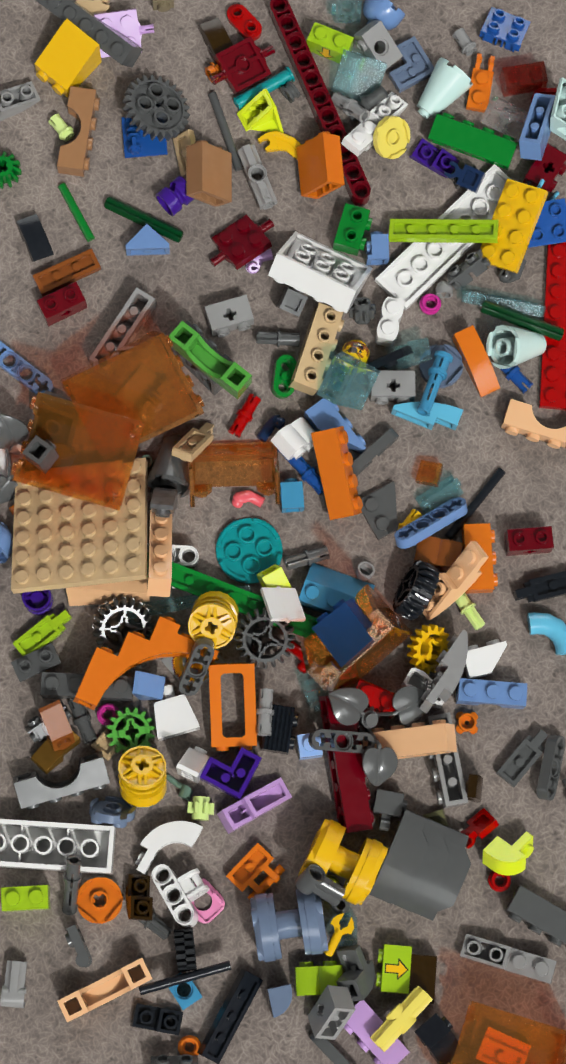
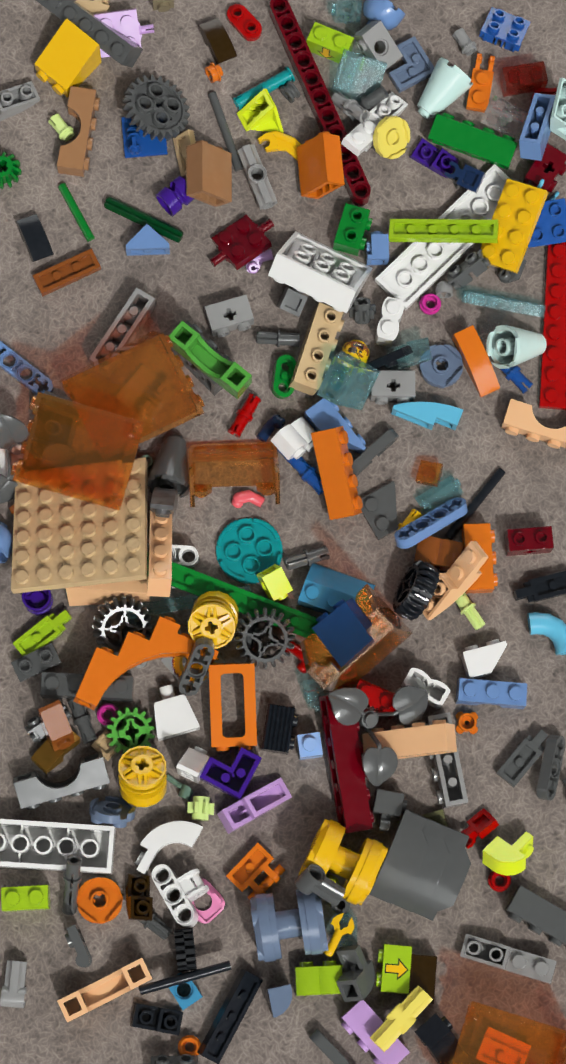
dark grey brick [22,435,59,474] -> none
dark red brick [37,282,87,327] -> none
medium blue slope [132,671,165,700] -> none
tan hinge [171,422,214,462] -> none
dark red plate [210,36,275,94] -> none
light grey pin [256,688,274,736] -> none
white piece [260,586,306,623] -> none
dark azure brick [280,478,304,513] -> none
dark grey beam [308,729,375,754] -> none
light grey brick [308,985,356,1040] -> none
light grey hinge [356,561,375,581] -> none
yellow gear [407,624,449,674] -> none
dark azure pin [417,351,453,416] -> none
light grey slope [419,629,468,714] -> none
dark brown slope [465,774,483,803] -> none
dark green axle [480,301,564,341] -> none

